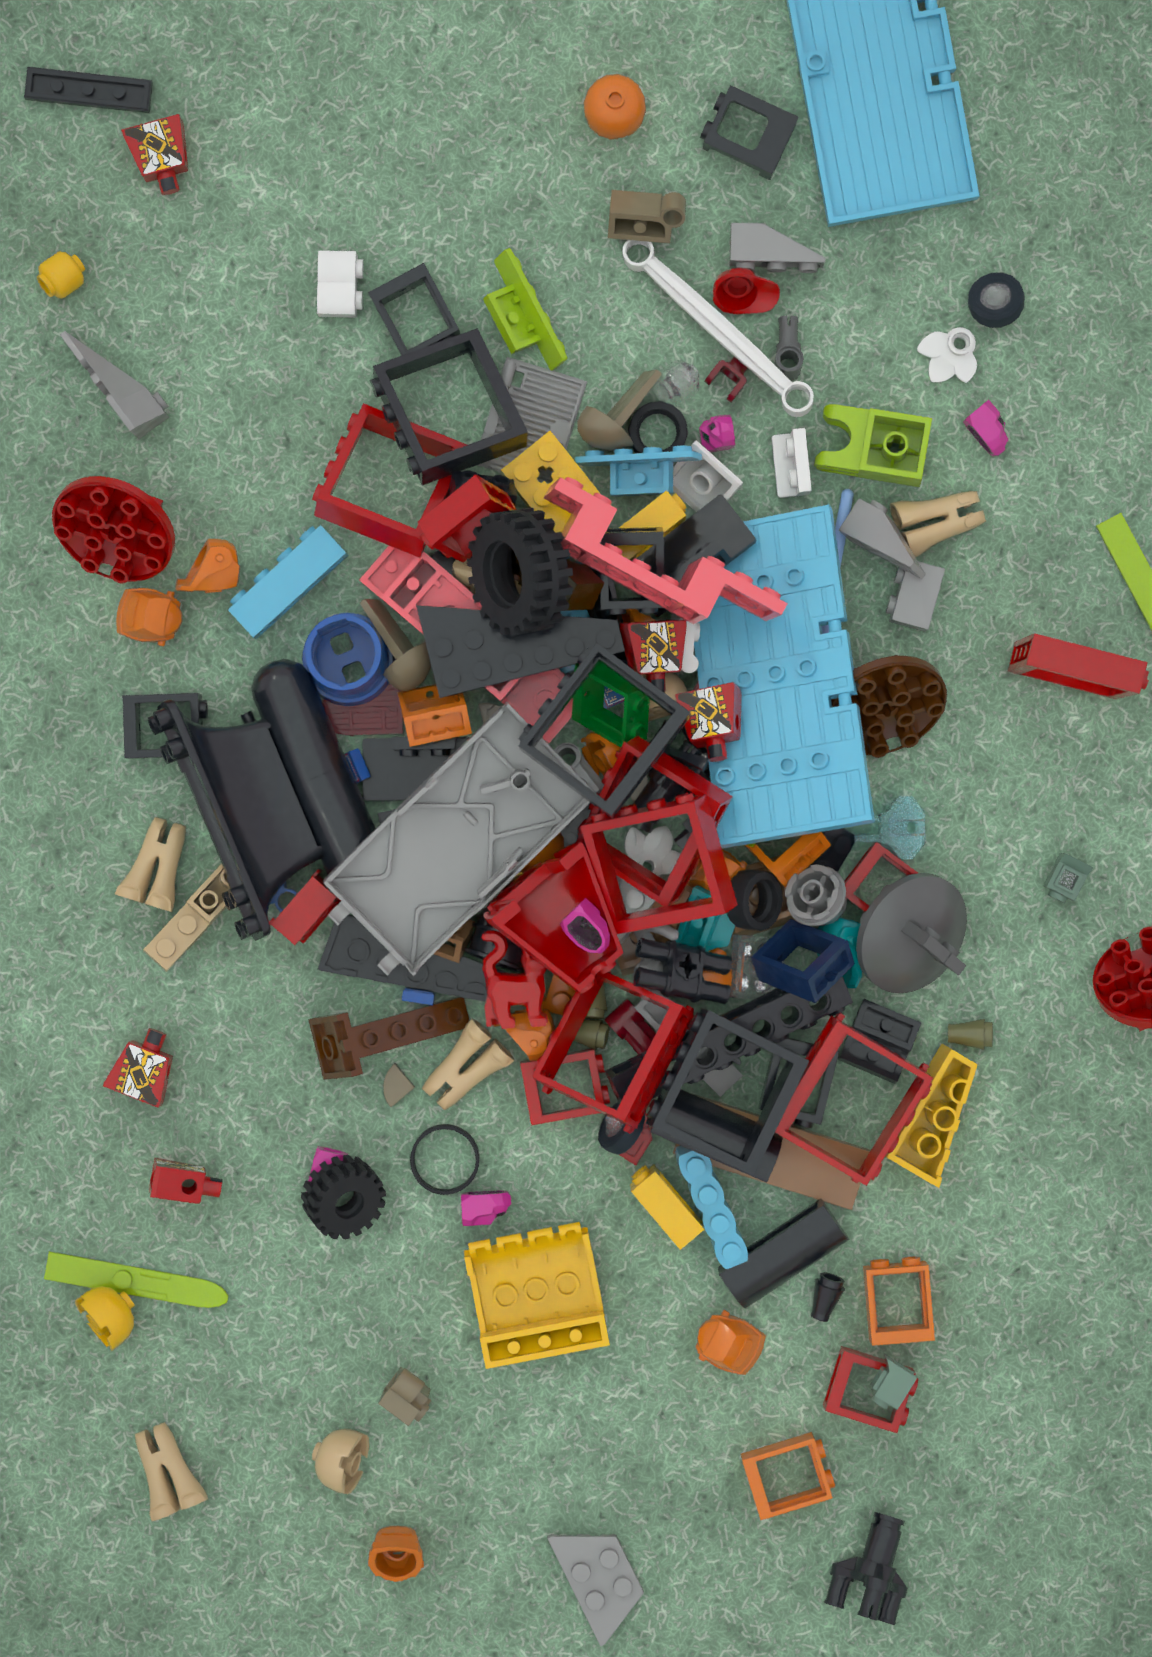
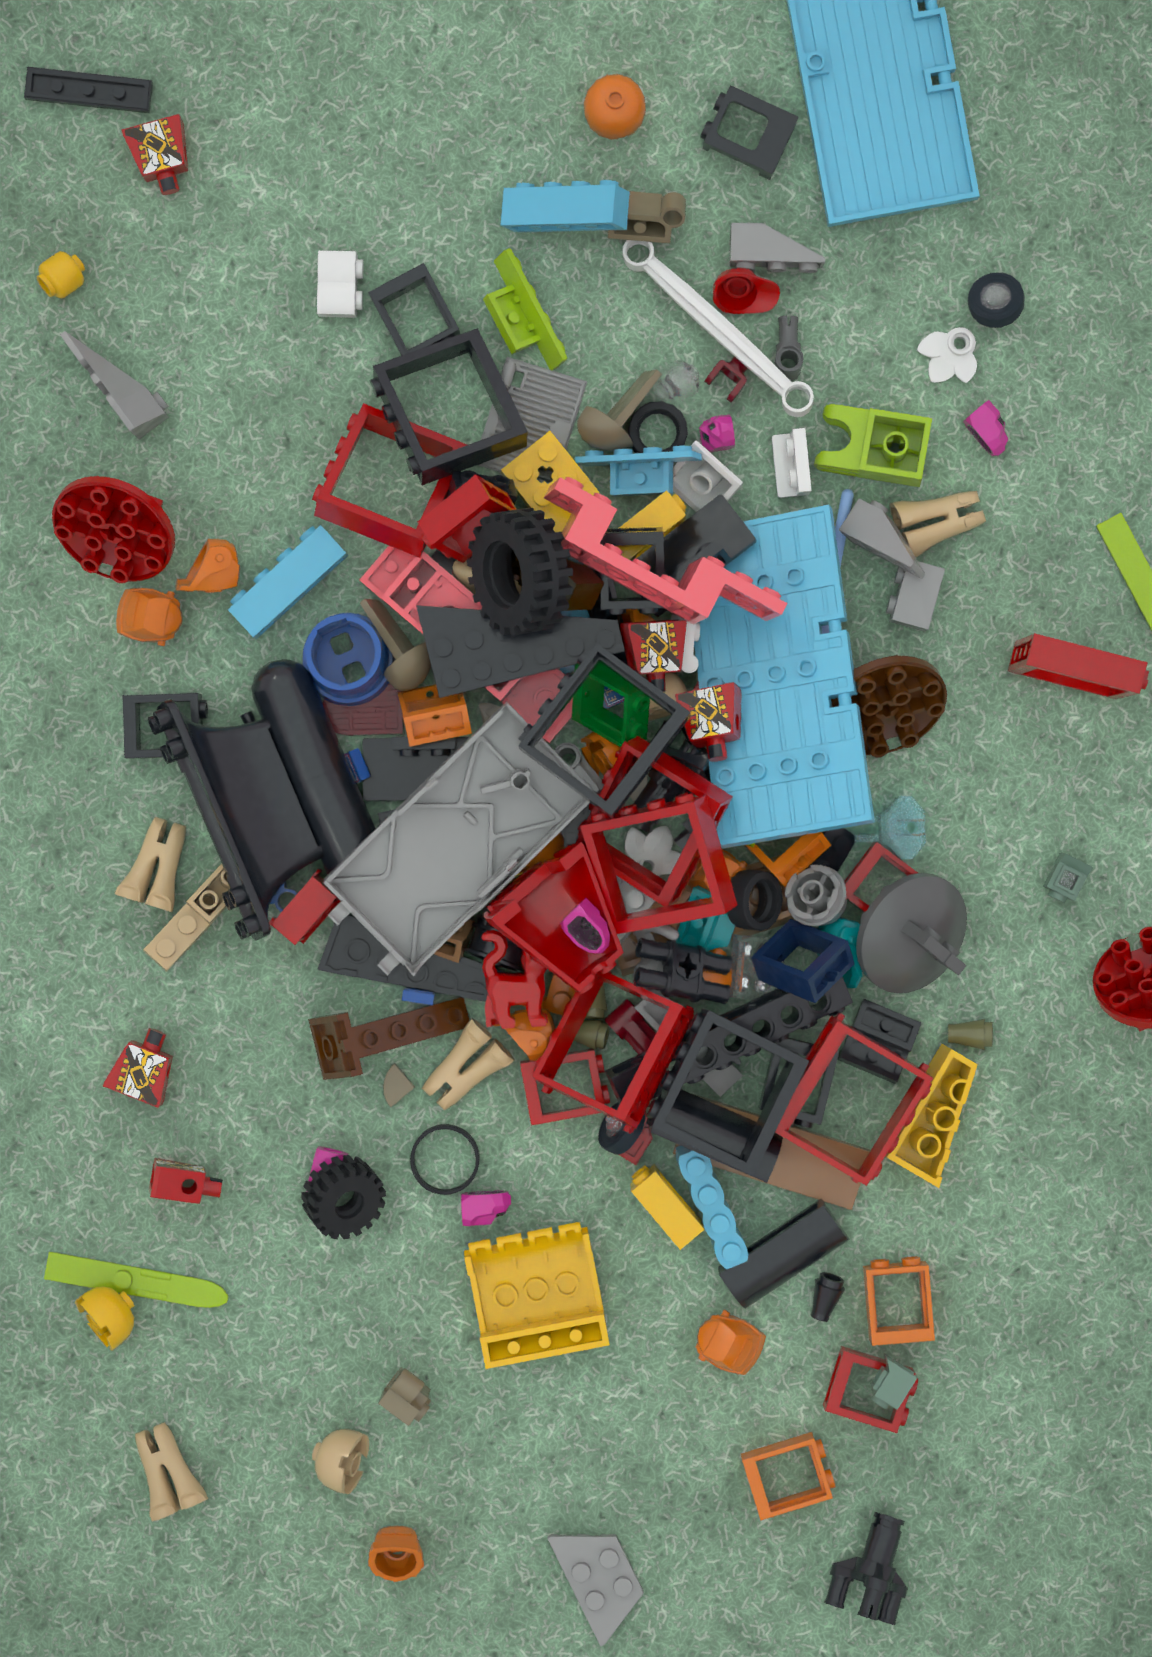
none -> medium azure brick [501,180,630,232]

